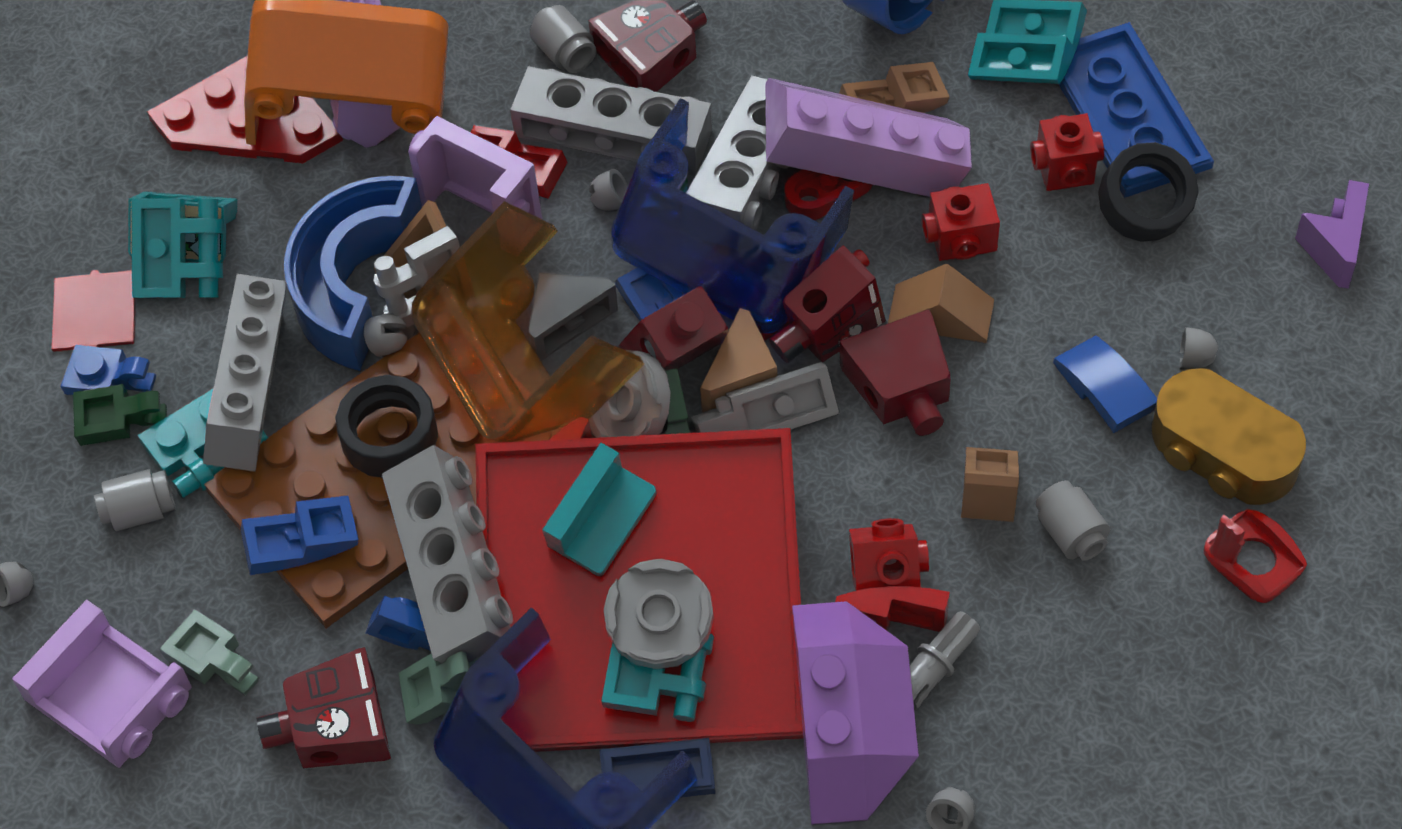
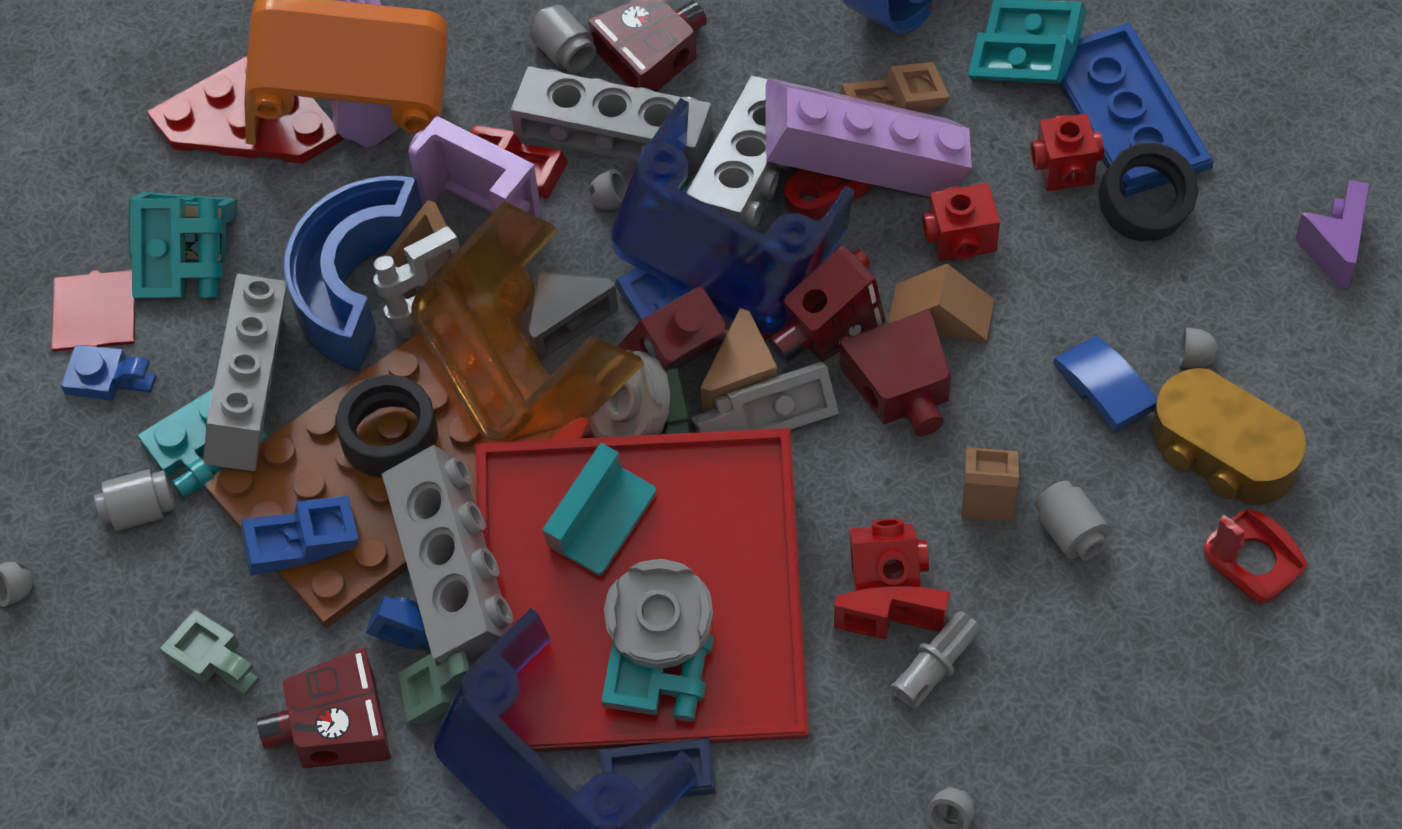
lavender panel [12,599,192,768] -> none
dark green plate [73,384,167,446] -> none
light grey hinge [364,314,408,357] -> none
medium lavender wedge [792,601,919,825] -> none

